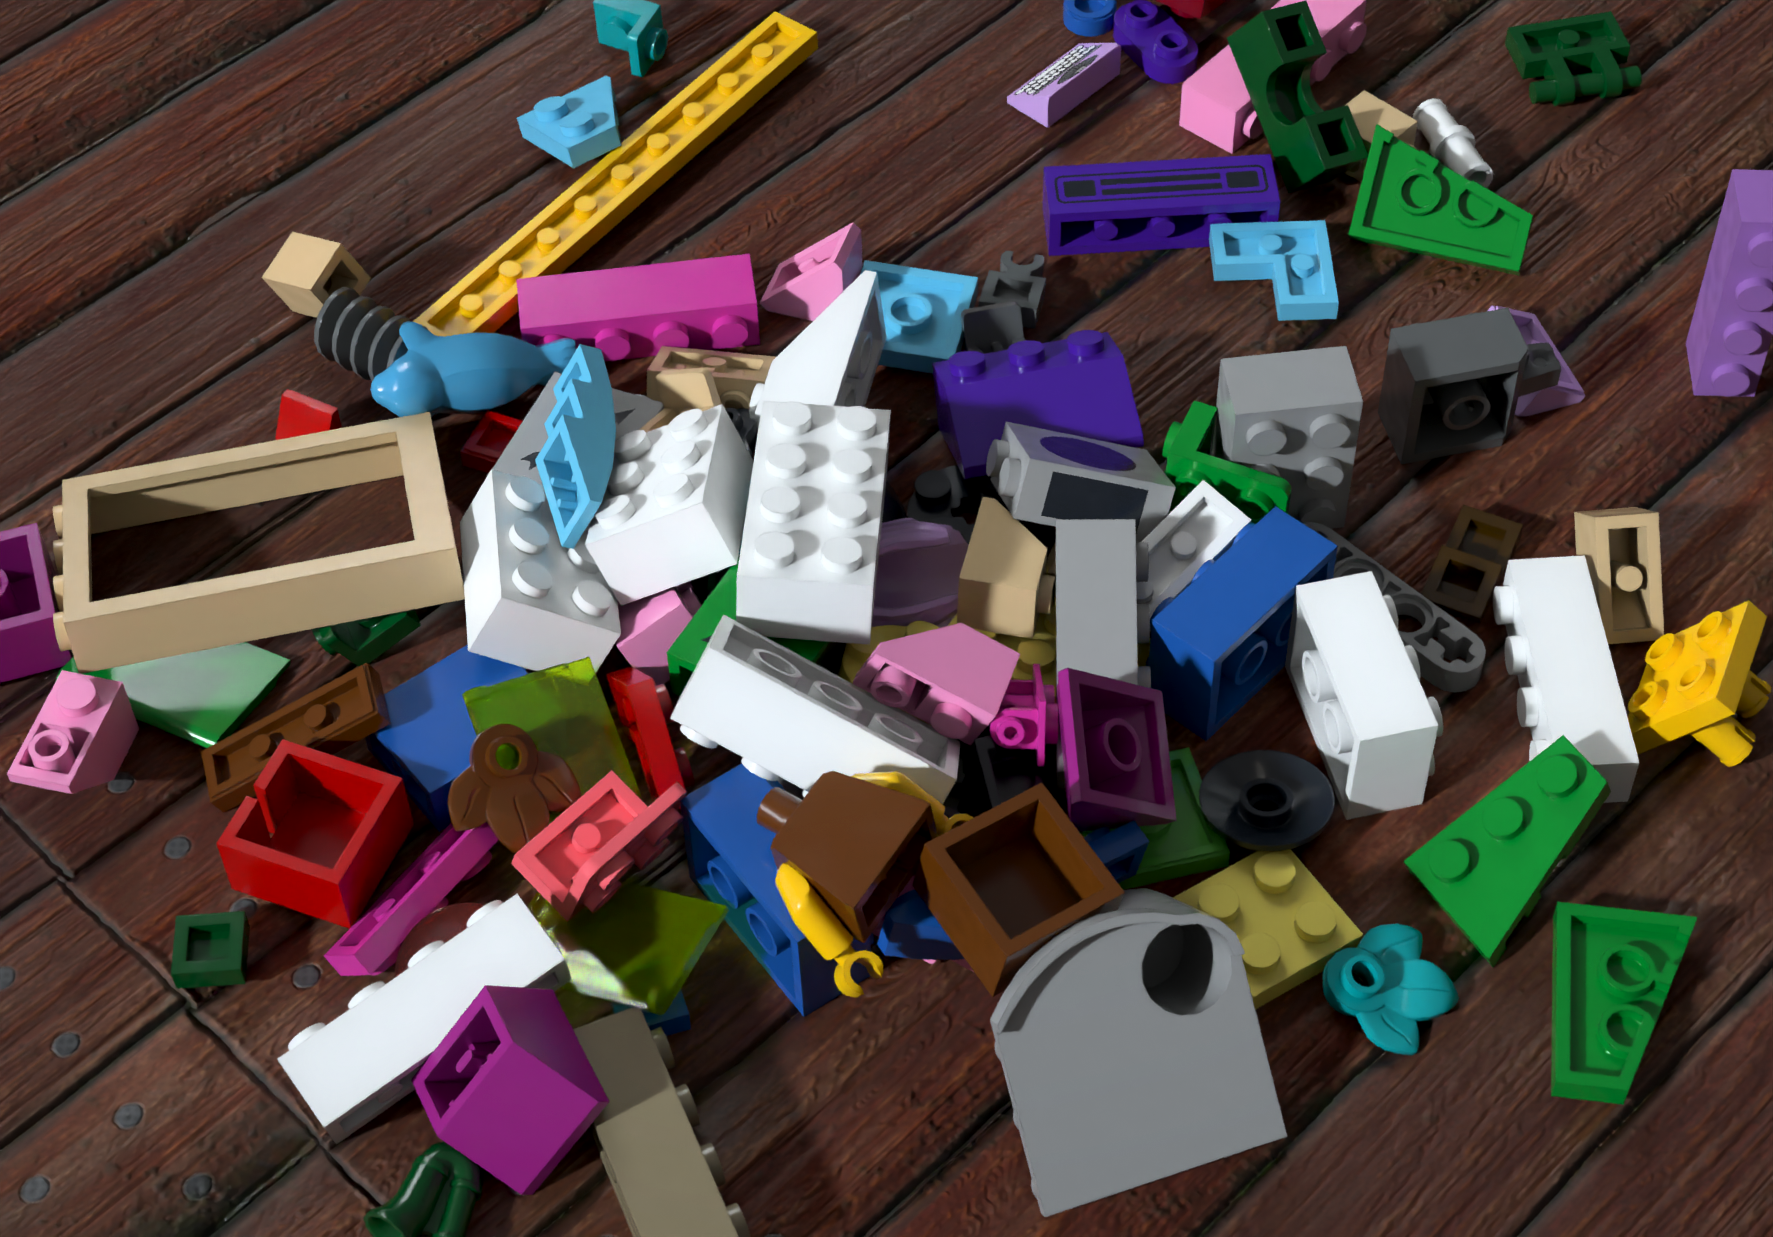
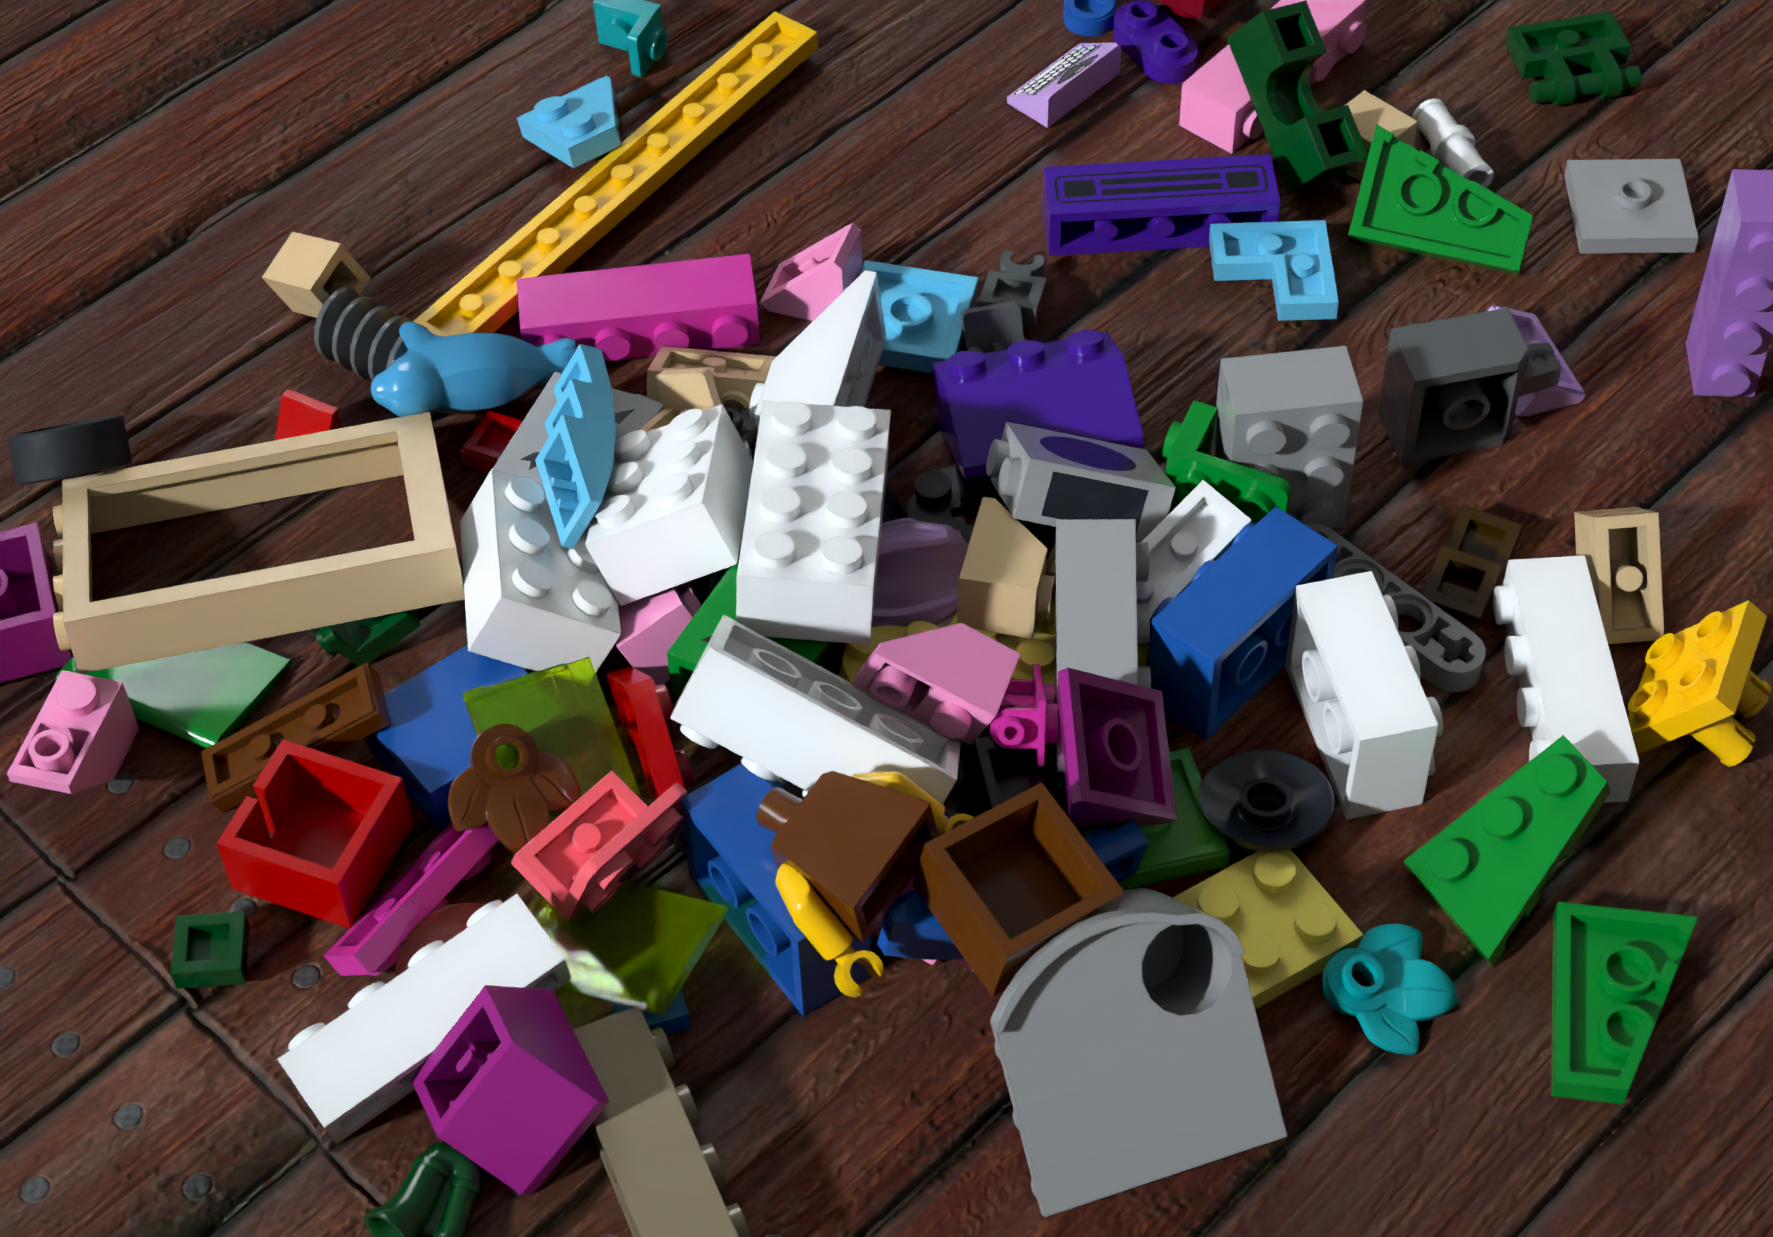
none -> black tyre [6,415,132,485]
none -> light grey plate [1564,159,1699,254]

